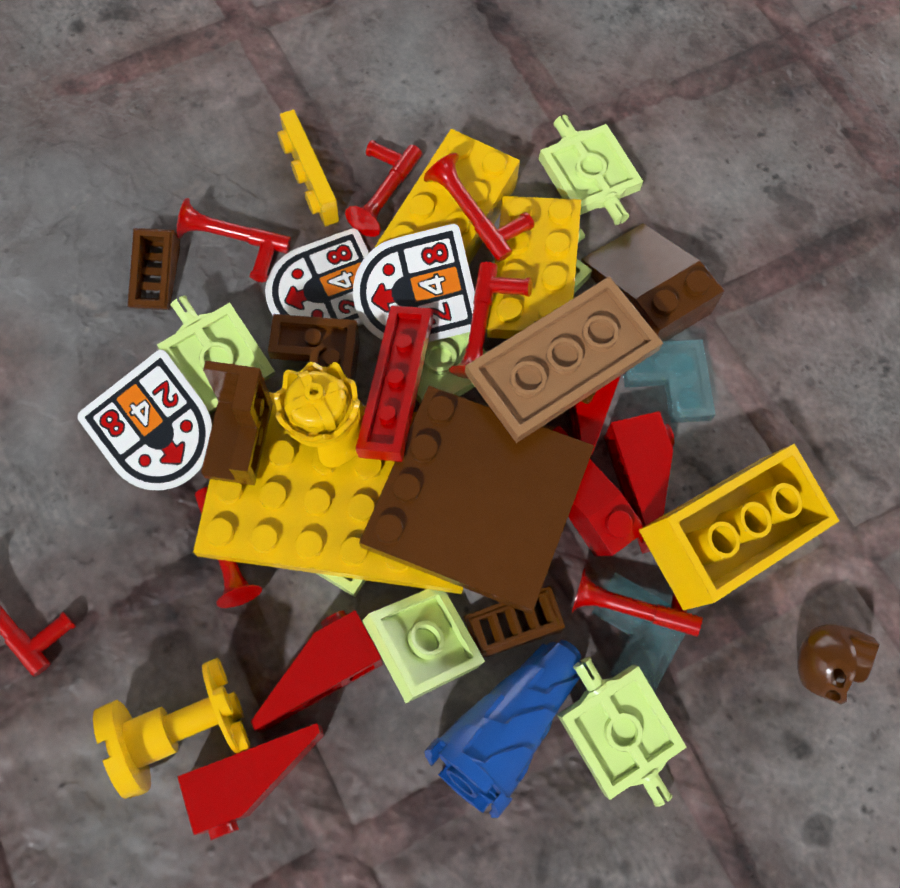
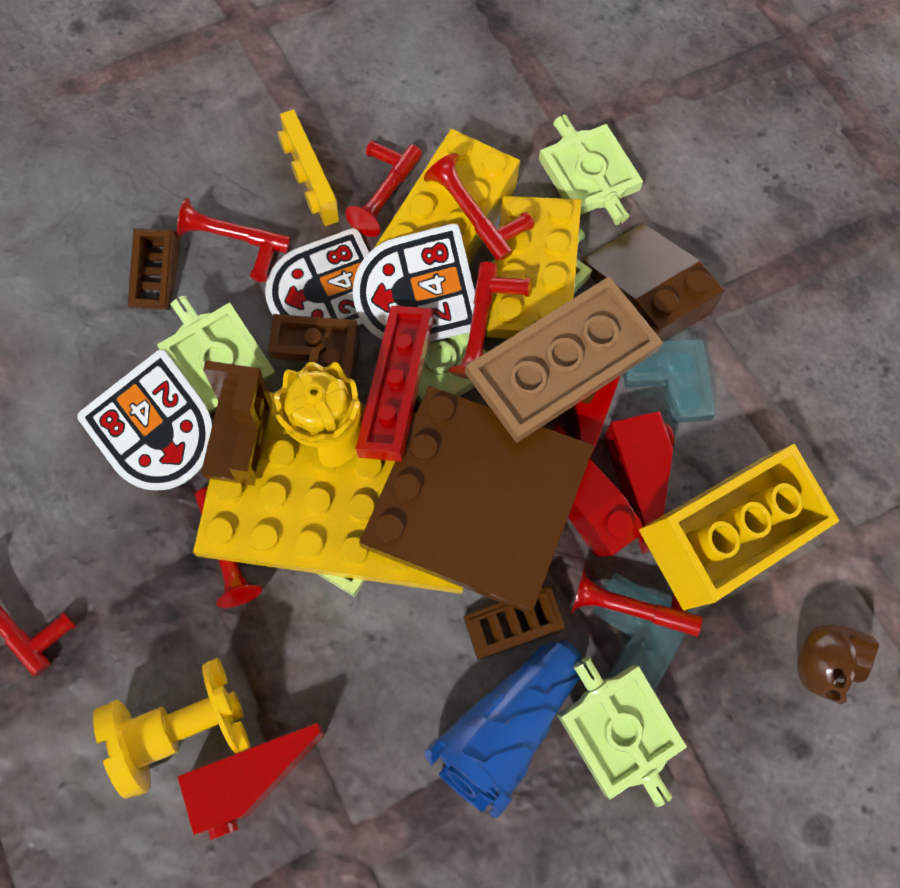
red slope [250,610,383,734] -> none
yellowish green plate [362,589,485,703] -> none

